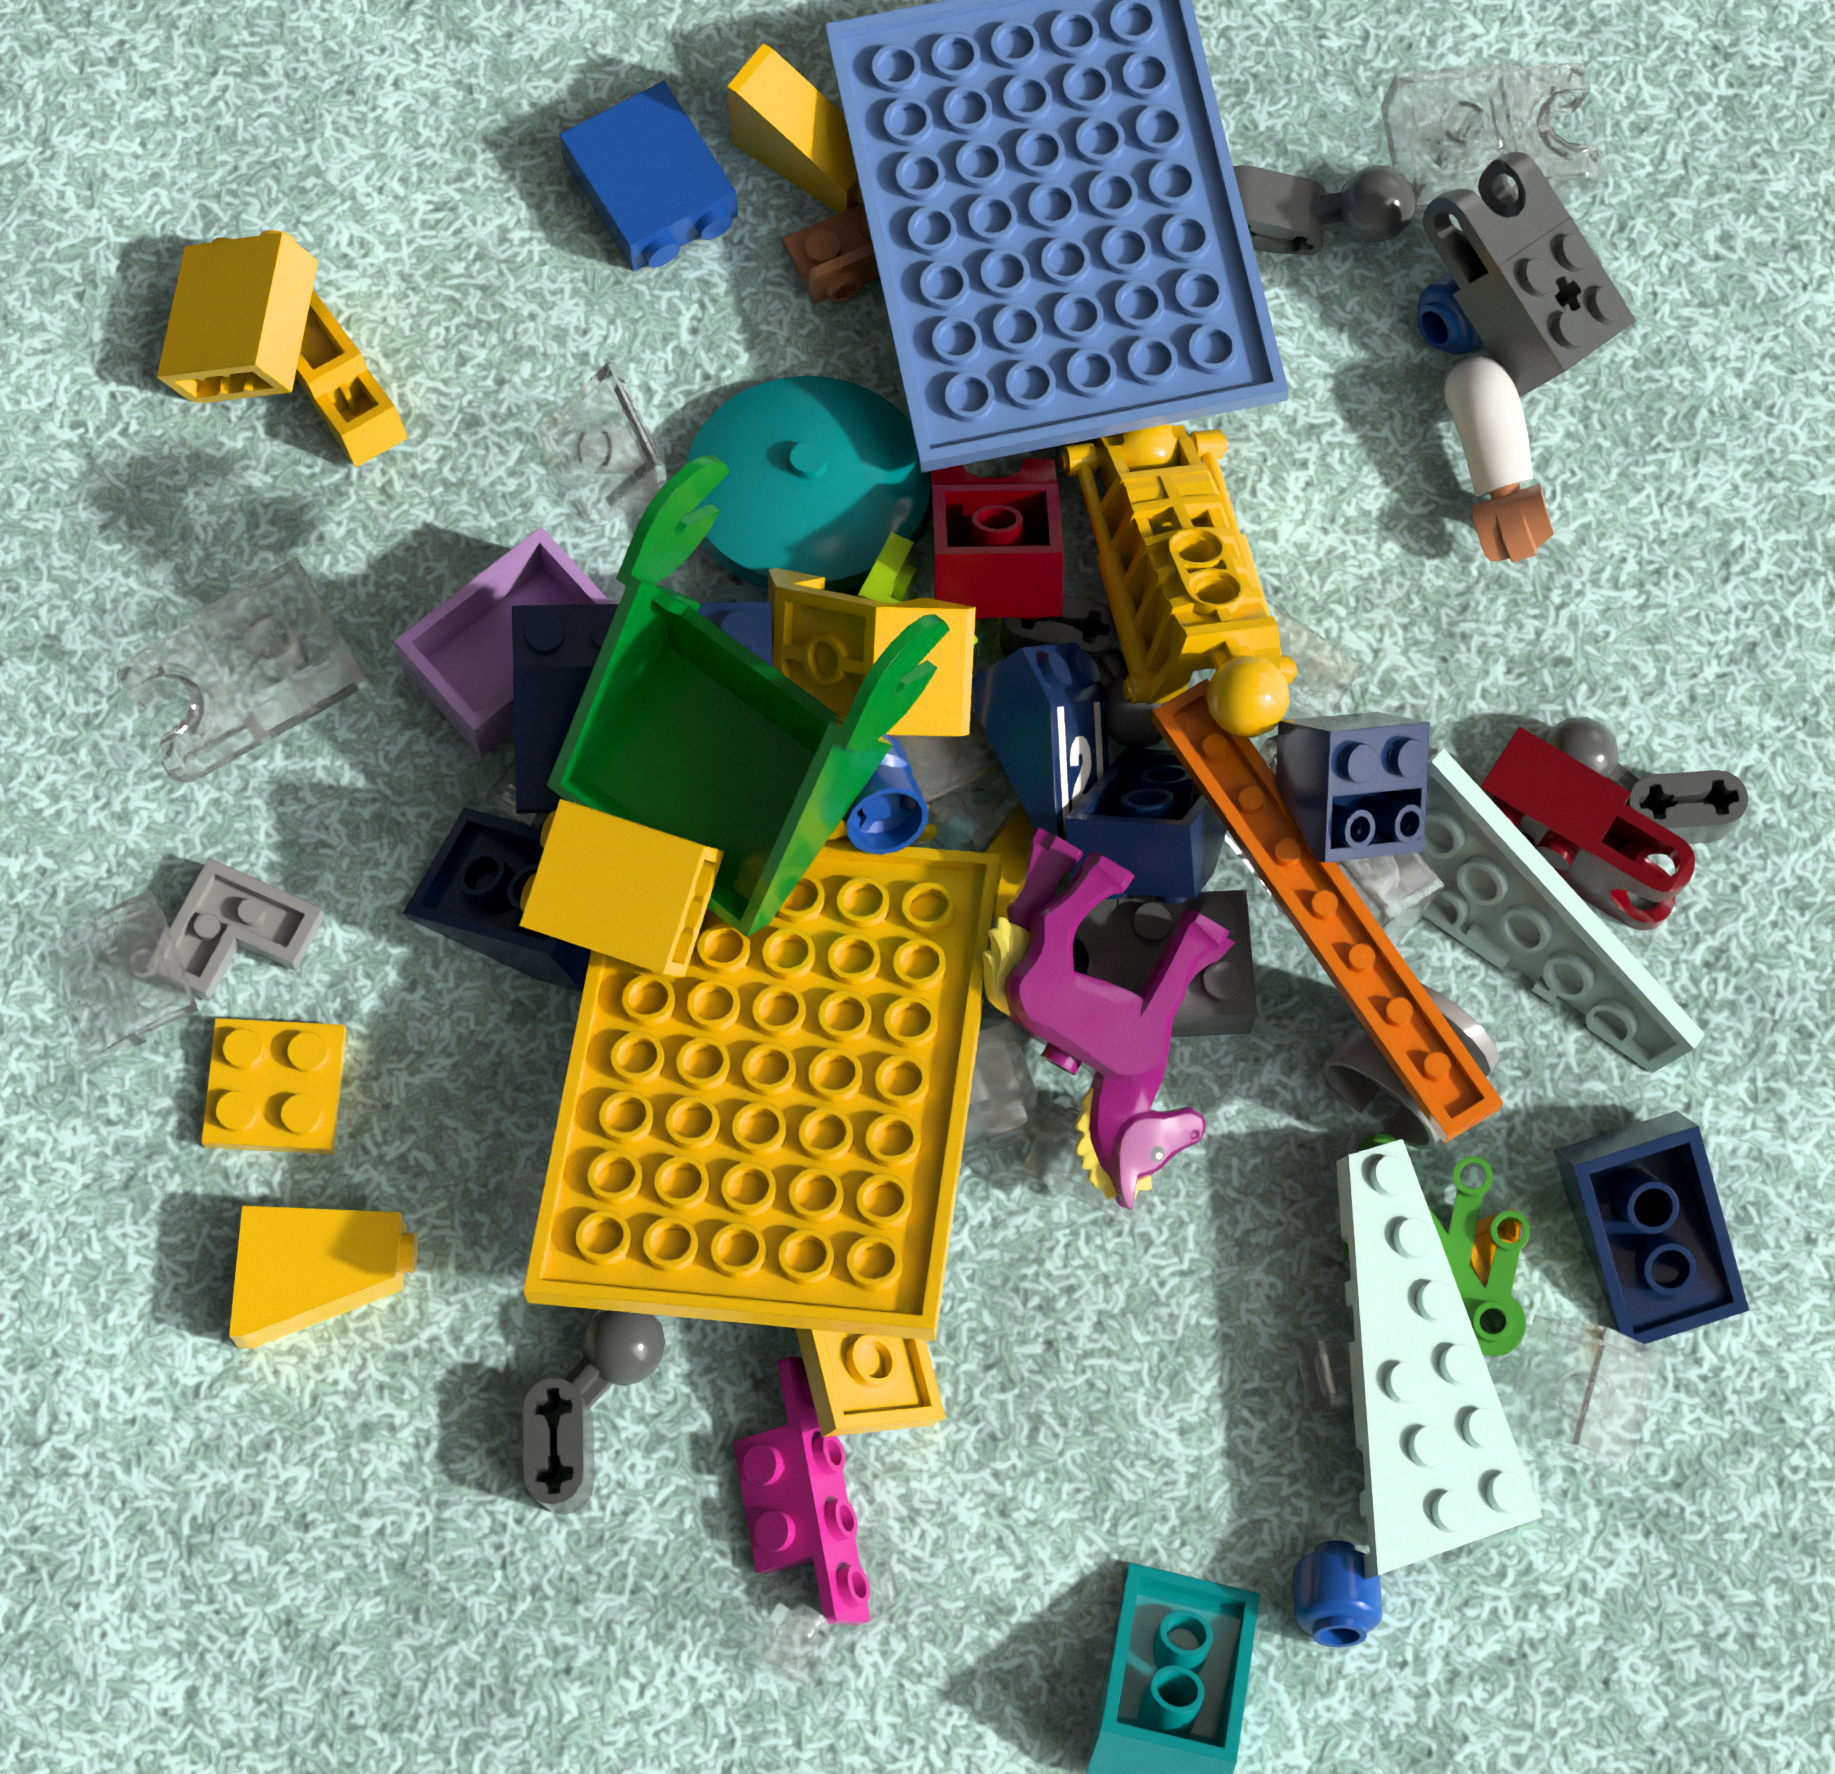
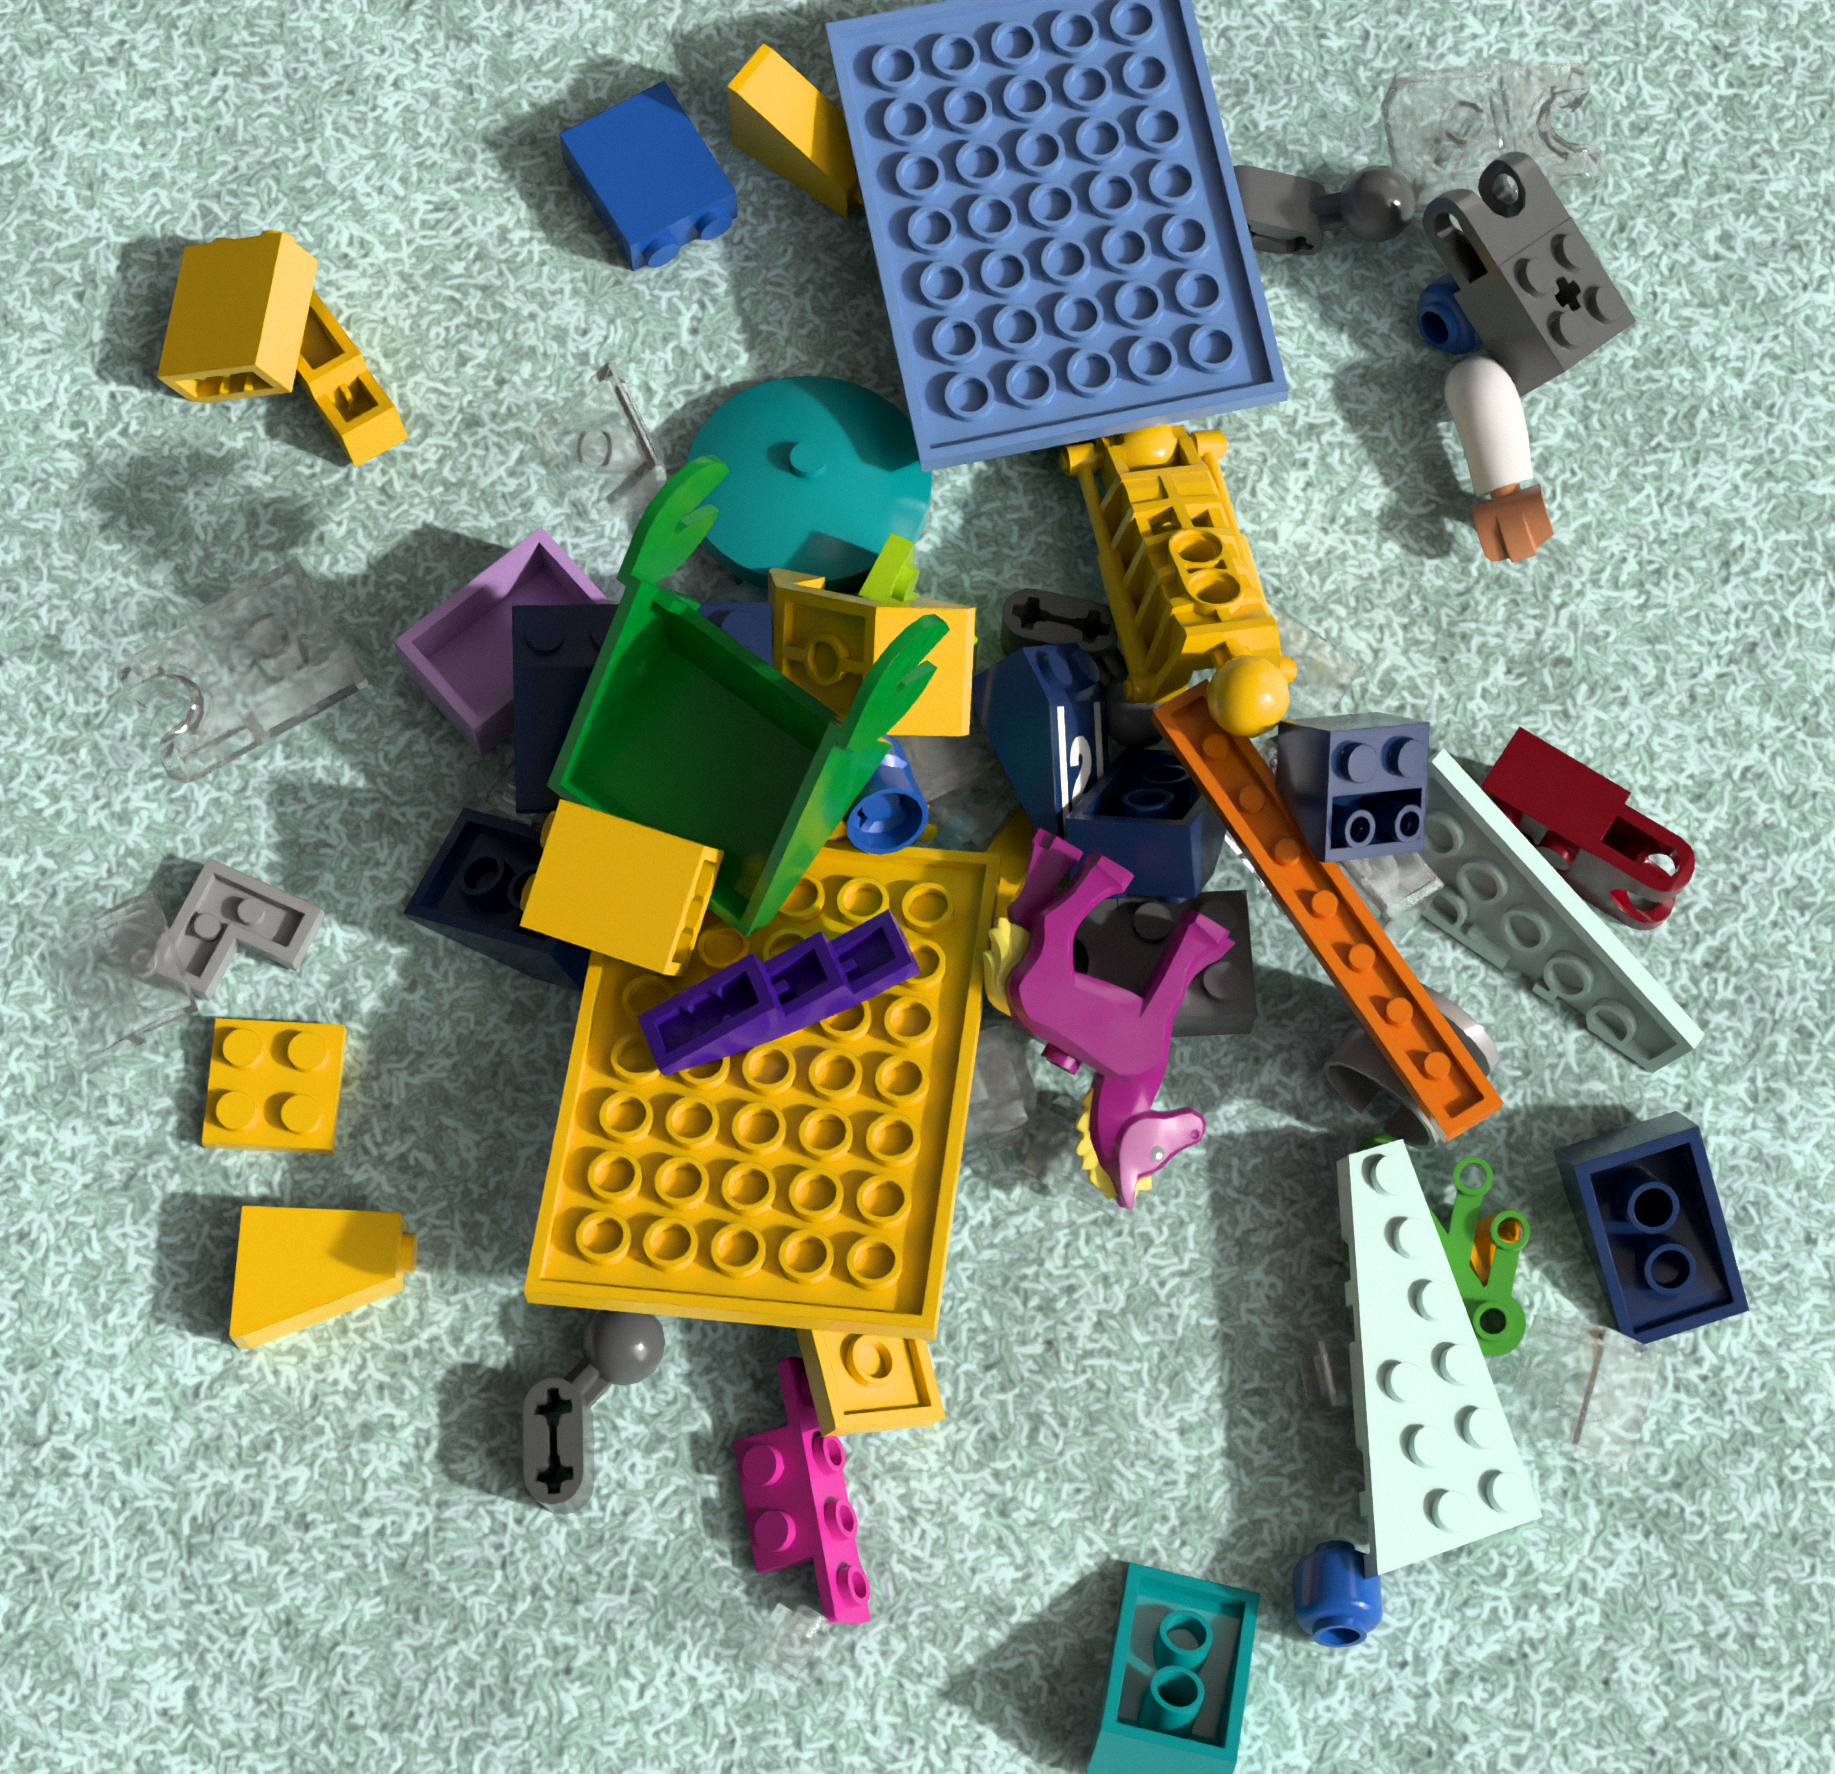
nougat bracket [783,204,879,305] -> none
dark red brick [931,457,1064,620] -> none
dark grey beam [1543,717,1748,844] -> none
none -> dark purple slope [637,909,921,1076]

